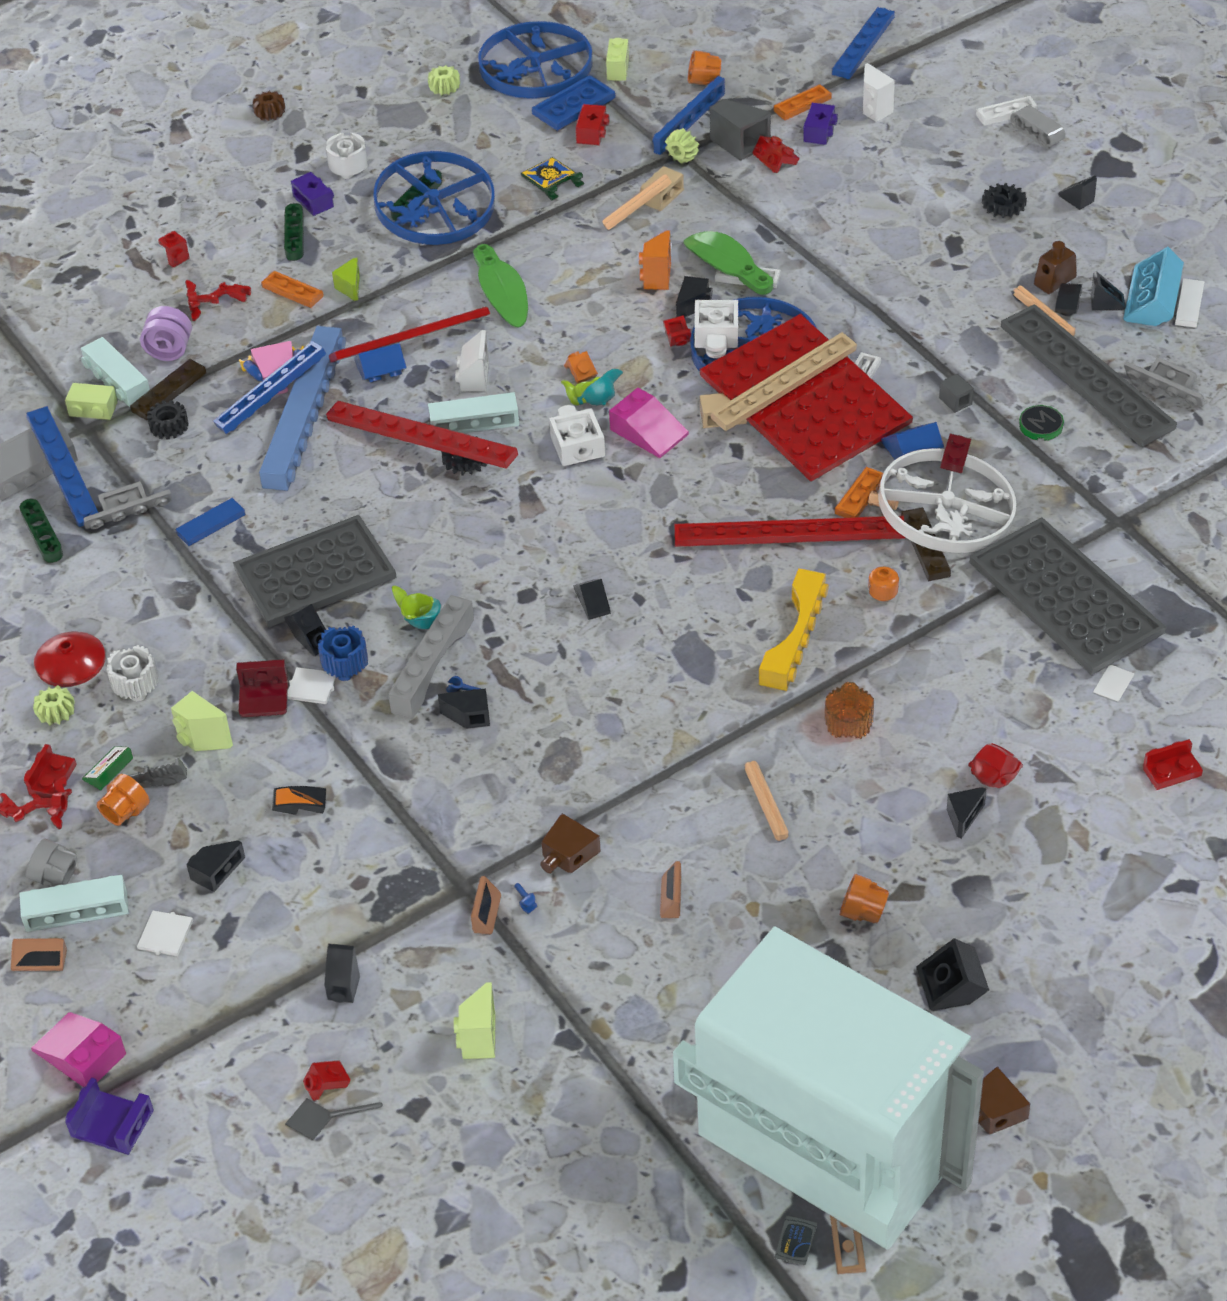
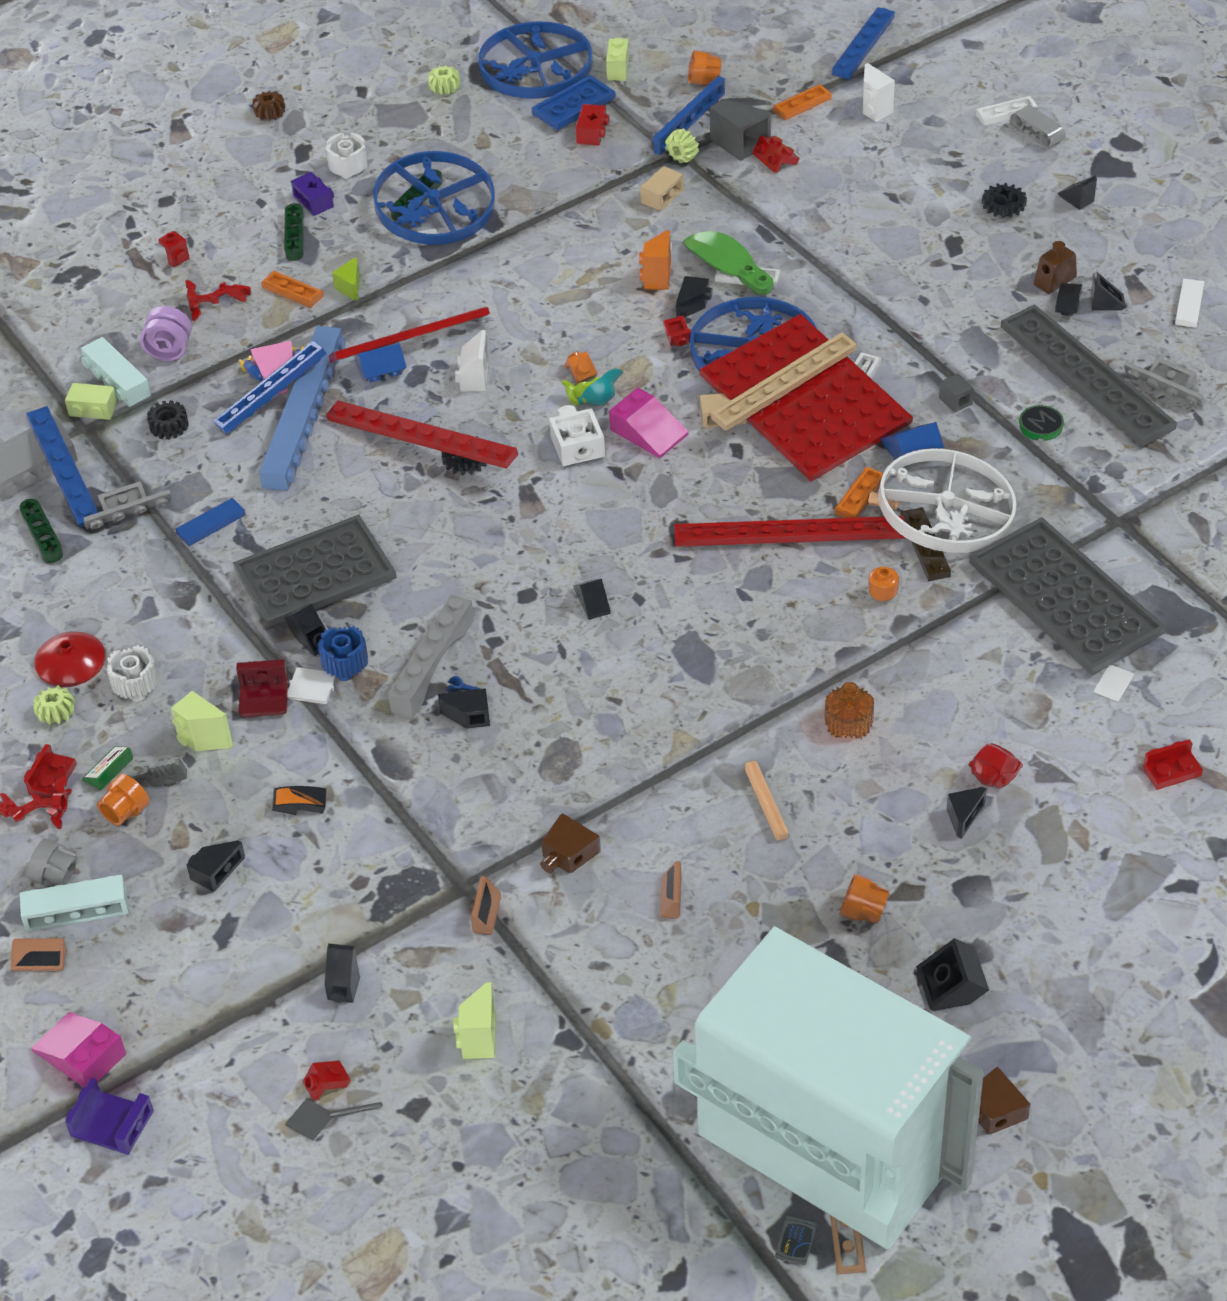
dark brown plate [130,359,206,421] -> none
white piece [137,911,193,957] -> none
lime hair [392,585,441,630] -> none
light aqua brick [428,392,519,433] -> none
bright green plant [473,244,528,328] -> none
blue hand [514,883,538,914] -> none
flag [521,157,584,200] -> none
light nougat axle [602,174,672,230] -> none
white brick [695,300,738,358] -> none
yellow arch [759,568,829,691] -> none
dark purple brick [803,102,838,145] -> none
dark red plate [940,433,972,474] -> none
light nougat axle [1014,286,1075,336] -> none
medium azure slope [1123,247,1184,326] -> none

